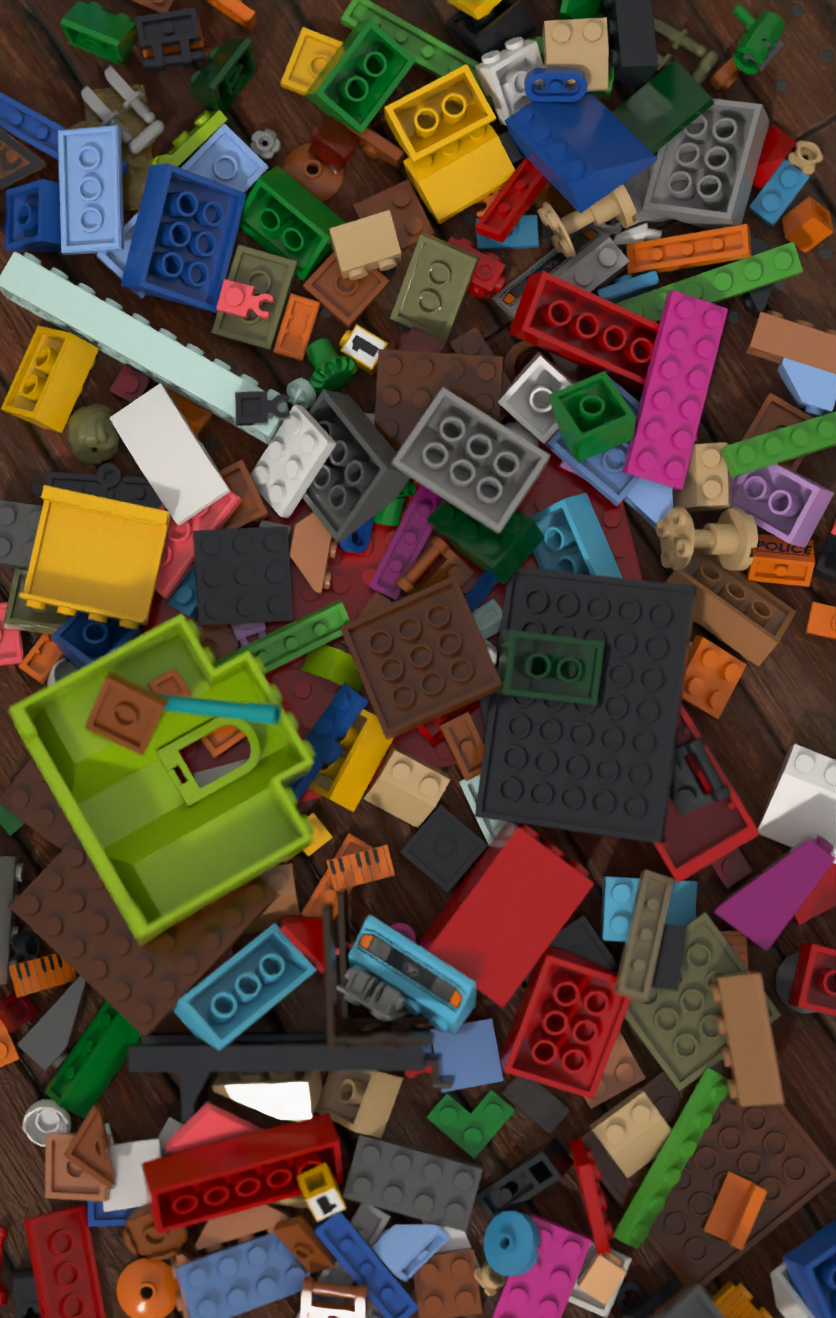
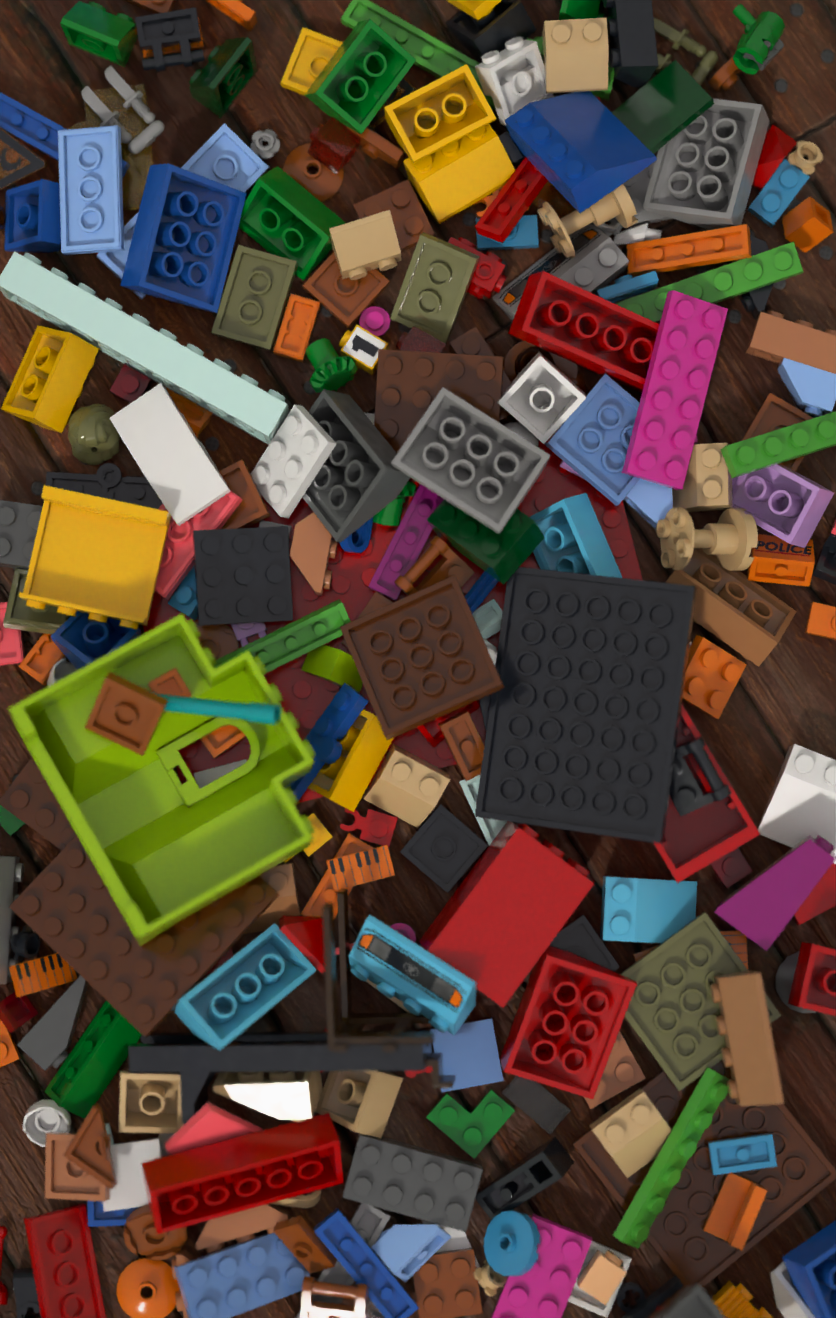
lime plate [150,110,227,167] -> none
coral plate [216,279,275,319] -> none
black plate [235,391,290,426] -> none
light aqua tile [287,378,316,409] -> none
yellow brick [297,1163,346,1222] -> none
light grey hinge [336,967,411,1021] -> none
dark green slope [496,629,605,706] -> none
blue plate [524,68,587,102] -> none
green slope [549,371,636,463] -> none
red plate [569,1138,614,1255] -> none
dark tan plate [614,870,674,1002] -> none
black tile [651,924,687,991] -> none
none -> tan slope [119,1071,184,1133]
none -> red plate [340,808,398,848]
none -> dark pink plate [359,306,390,337]
none -> dark azure plate [708,1133,777,1175]

